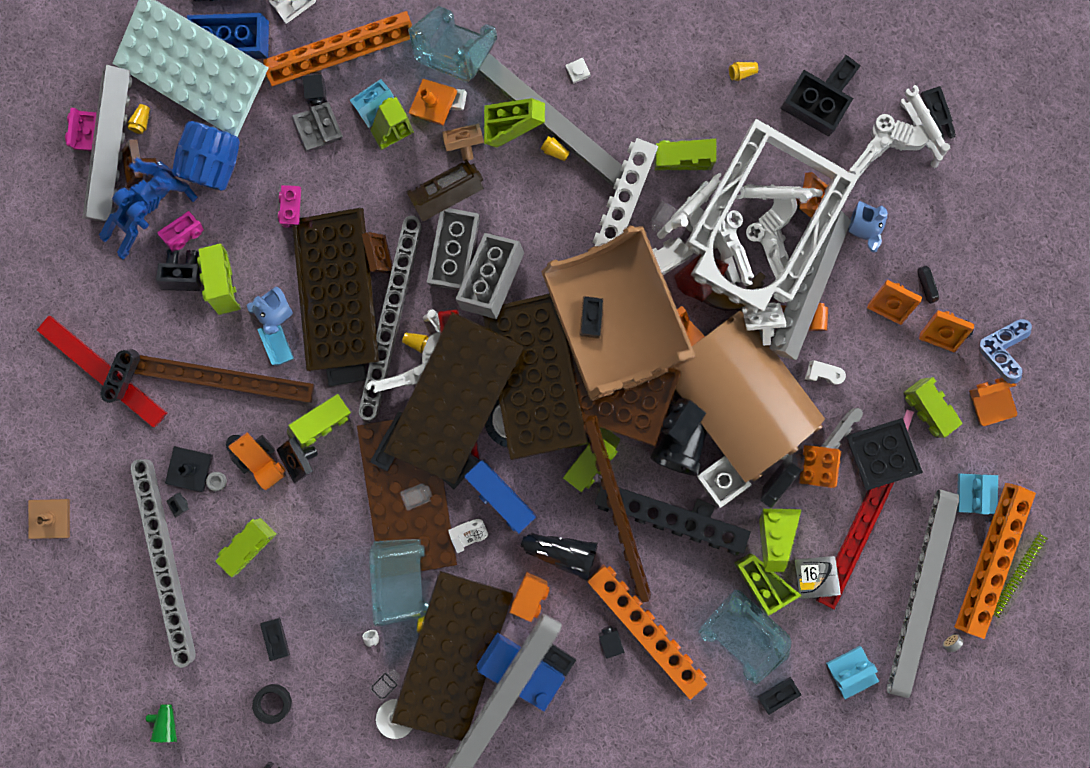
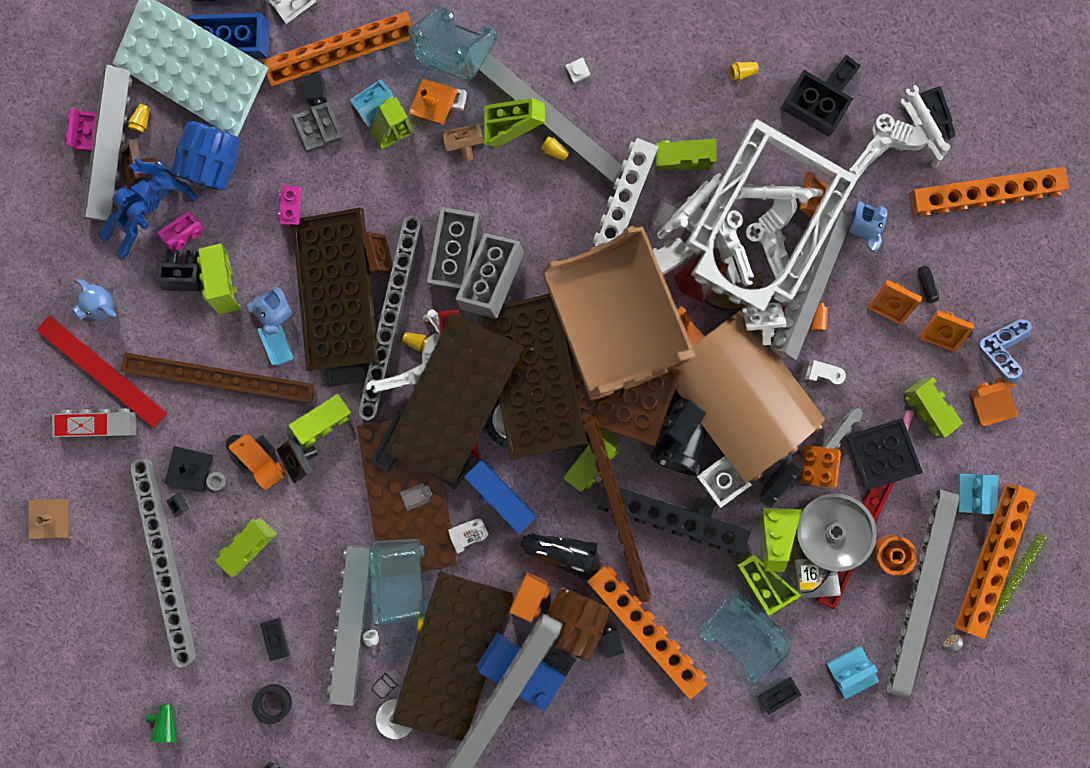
black beam [100,349,140,403] -> none
dark brown door [406,159,484,222] -> none
black plate [580,296,603,338] -> none
none -> light grey brick [52,409,136,437]
none -> medium blue piece [72,279,116,322]
none -> light grey brick [327,545,373,706]
none -> reddish brown wheel [546,588,609,660]
none -> light grey dish [796,494,877,572]
none -> orange brick [871,534,917,575]
none -> orange brick [909,167,1069,217]

